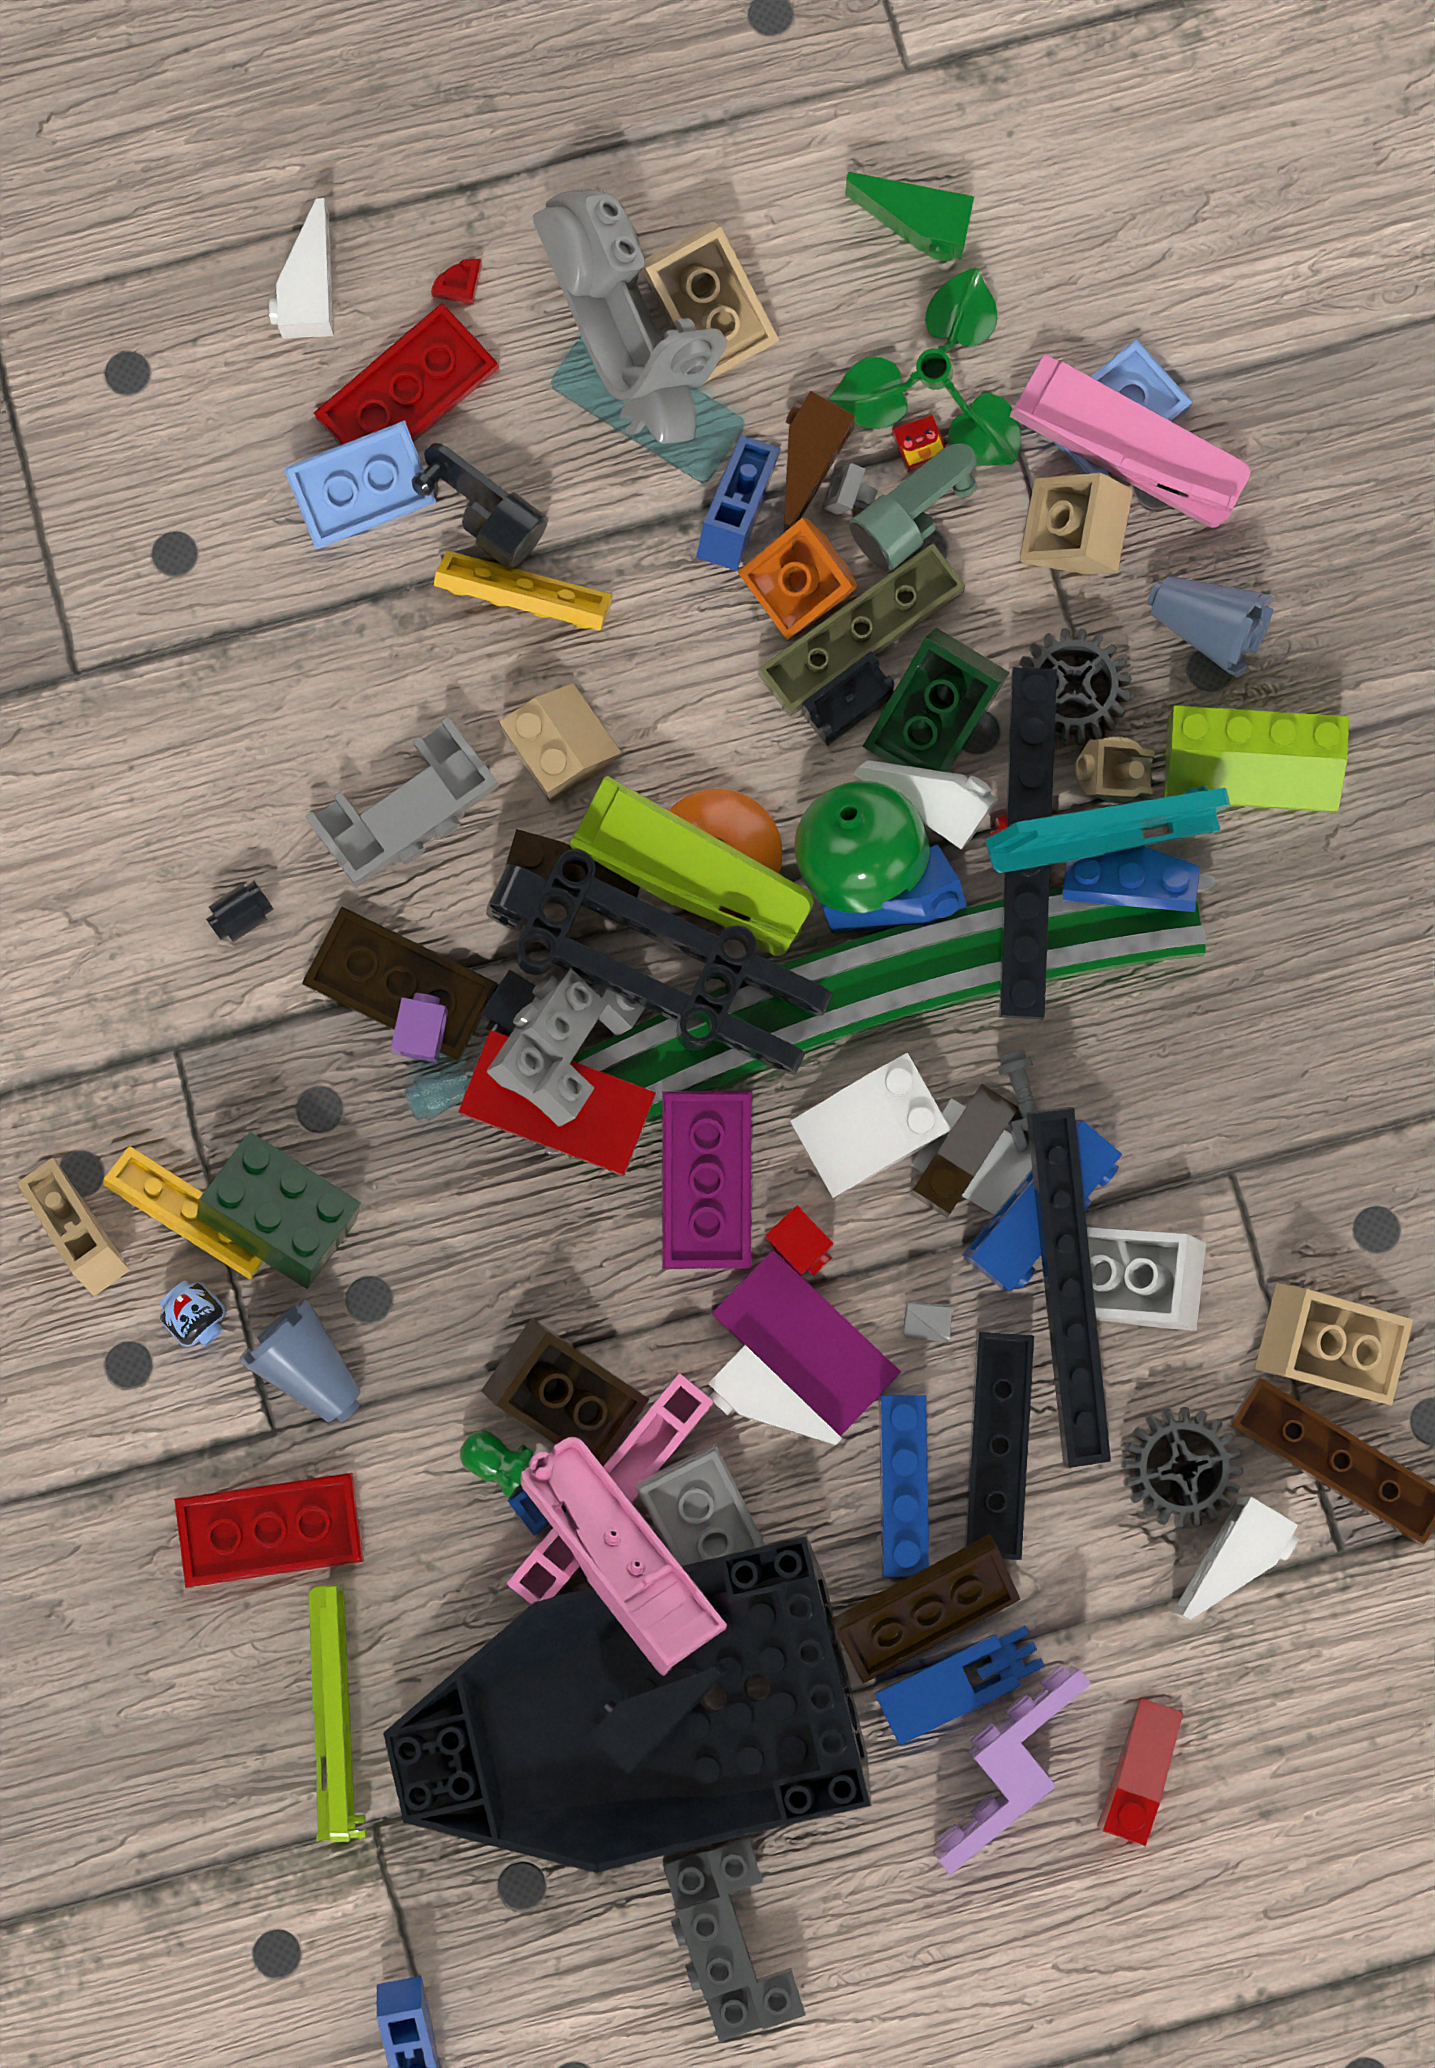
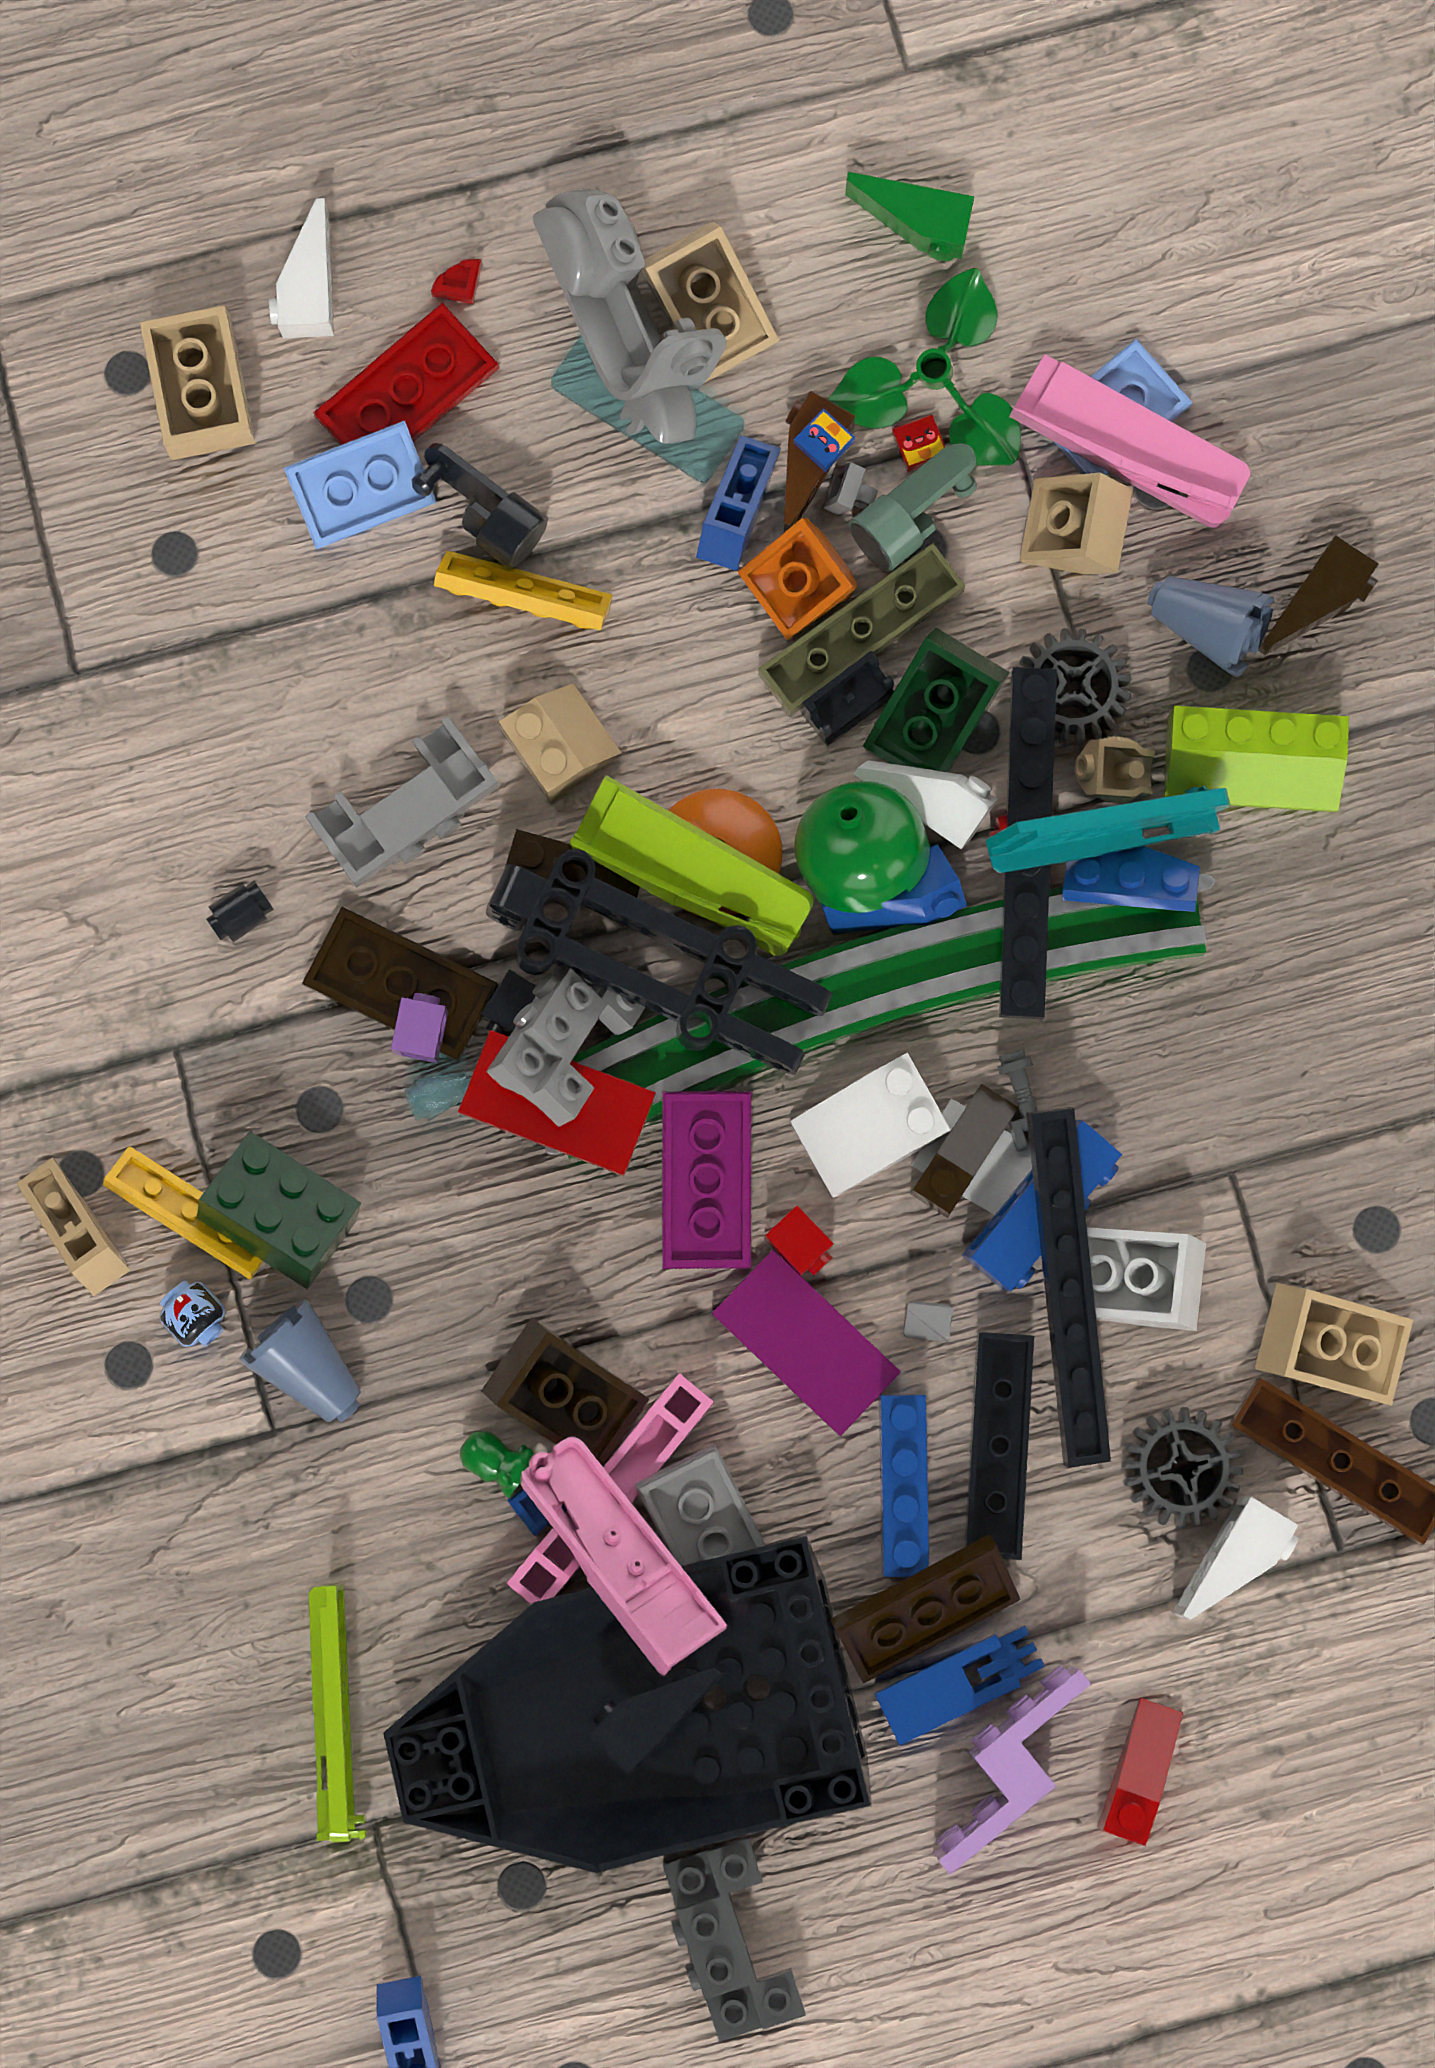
red tile [174,1473,364,1588] -> none
white slope [708,1345,842,1446] -> none
none -> tan brick [140,305,256,460]
none -> blue tile [794,408,855,472]
none -> dark brown slope [1258,535,1379,655]

